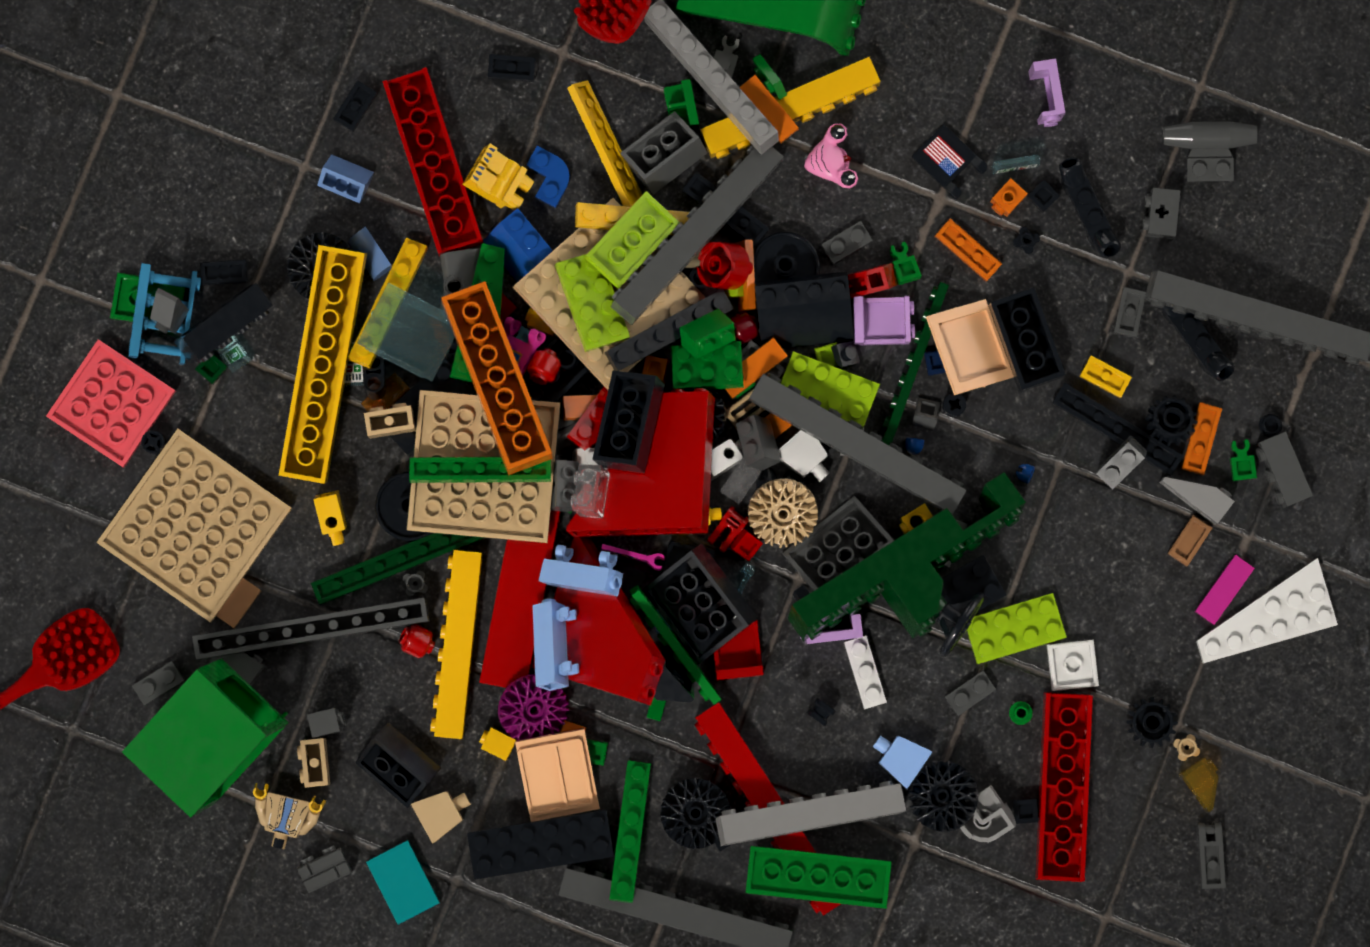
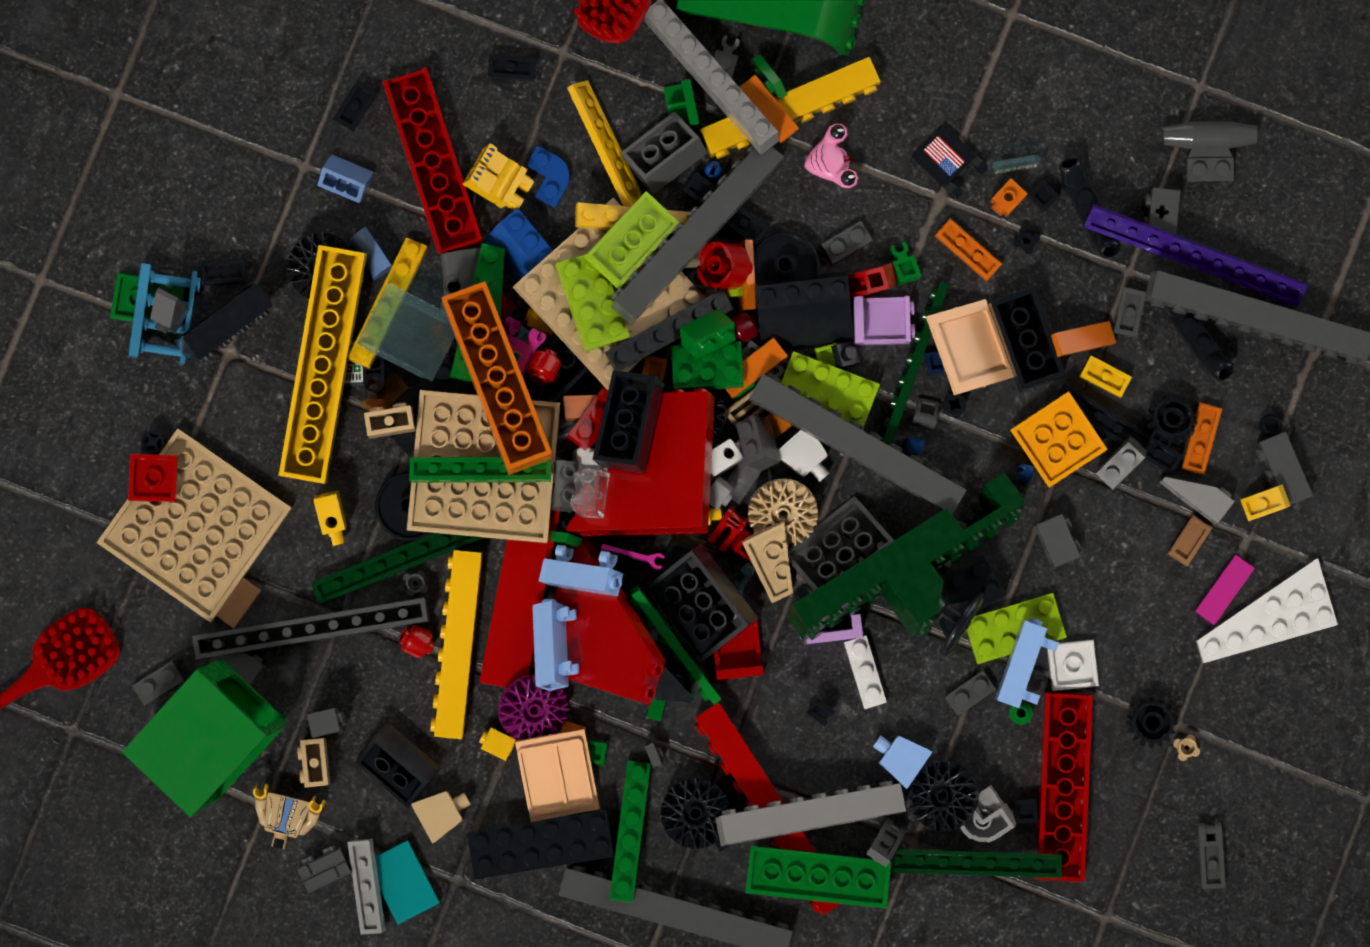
coral plate [46,339,176,468] -> none
dark green plate [195,355,228,385] -> none
clear light blue tile [216,335,252,373] -> none
yellow brick [899,503,933,534] -> none
lavender panel [1028,59,1065,127] -> none
clear yellow slope [1179,757,1218,812] -> none
green plate [1230,439,1257,481] -> none
none -> red plate [128,454,178,503]
none -> light grey plate [347,838,386,935]
none -> green tile [549,531,583,547]
none -> dark grey plate [645,743,664,768]
none -> blue hinge [705,161,723,180]
none -> light grey plate [710,476,734,510]
none -> tan wing [741,520,793,603]
none -> dark grey plate [866,817,907,867]
none -> dark green plate [890,849,1062,878]
none -> light blue brick [995,618,1059,708]
none -> light orange plate [1010,391,1108,488]
none -> dark grey brick [1034,514,1082,569]
none -> orange tile [1051,321,1116,357]
none -> dark purple plate [1084,204,1308,307]
none -> yellow plate [1241,484,1290,521]

